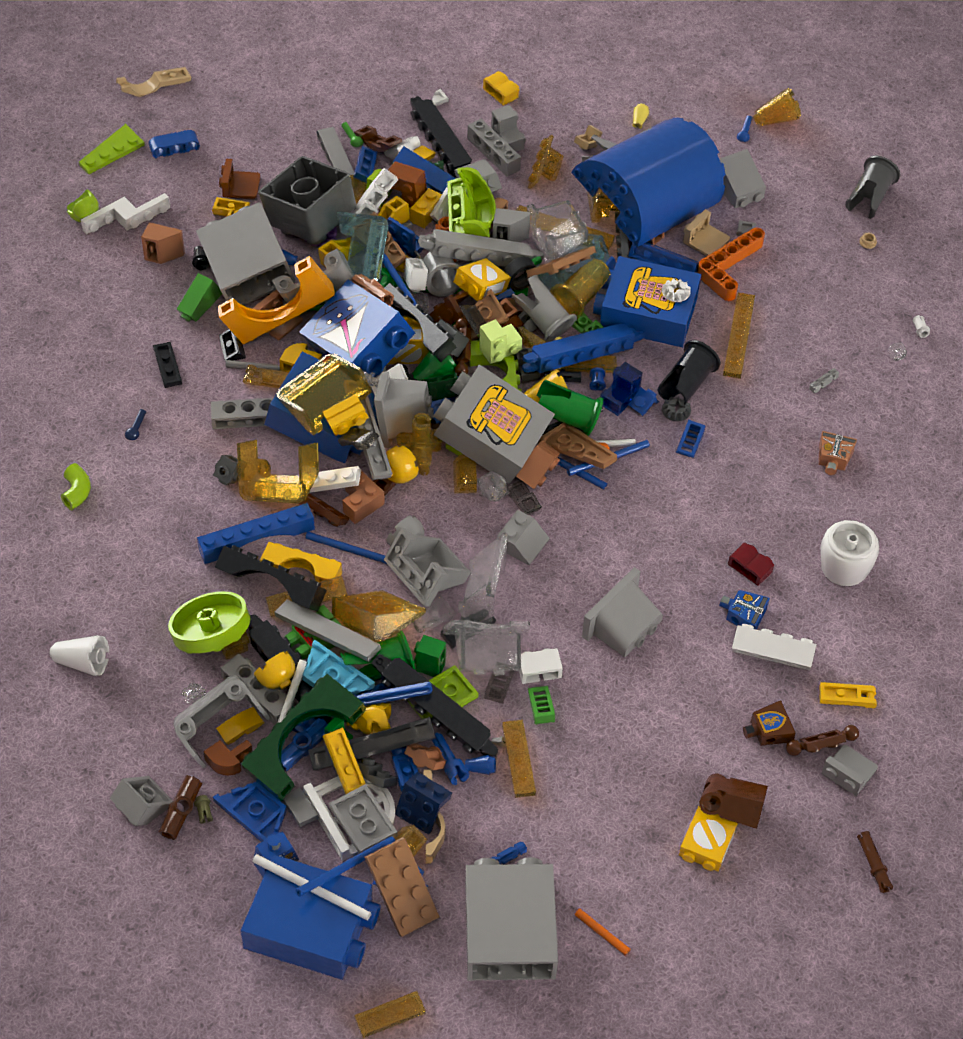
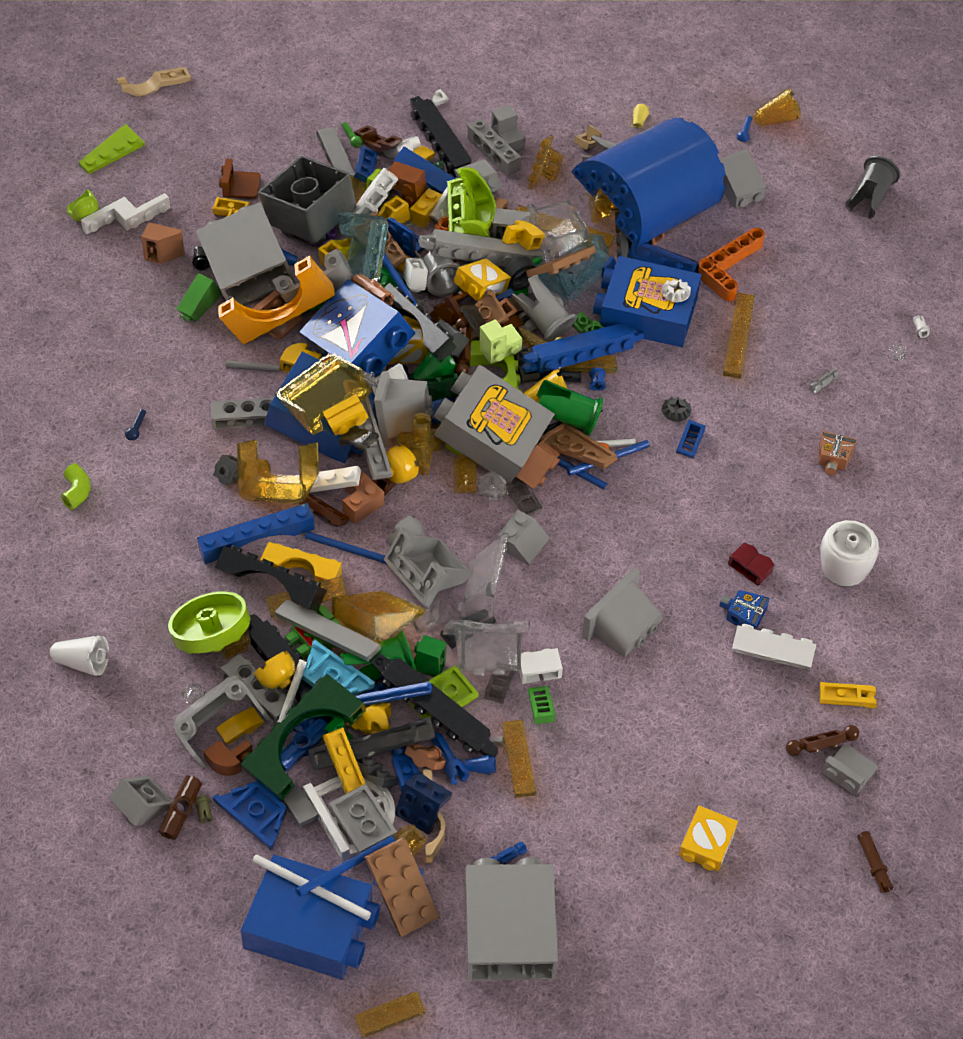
blue beam [149,130,200,158] -> none
black tile [153,342,182,388] -> none
black slope [219,329,246,362] -> none
clear yellow plate [243,365,289,388] -> none
blue torso [254,832,299,878] -> none
yellow brick [483,71,519,106] -> none
clear yellow piece [550,258,611,319] -> none
orange bar [575,908,631,956] -> none
clear blue brick [600,362,643,416] -> none
blue bracket [628,387,659,416] -> none
black piece [657,340,721,405] -> none
tan bracket [683,209,730,256] -> none
reddish brown piece [699,773,768,829] -> none
light grey tile [736,220,756,236] -> none
reddish brown torso [743,701,796,746] -> none
tan plate [859,233,877,249] -> none
none -> yellow brick [502,220,545,251]

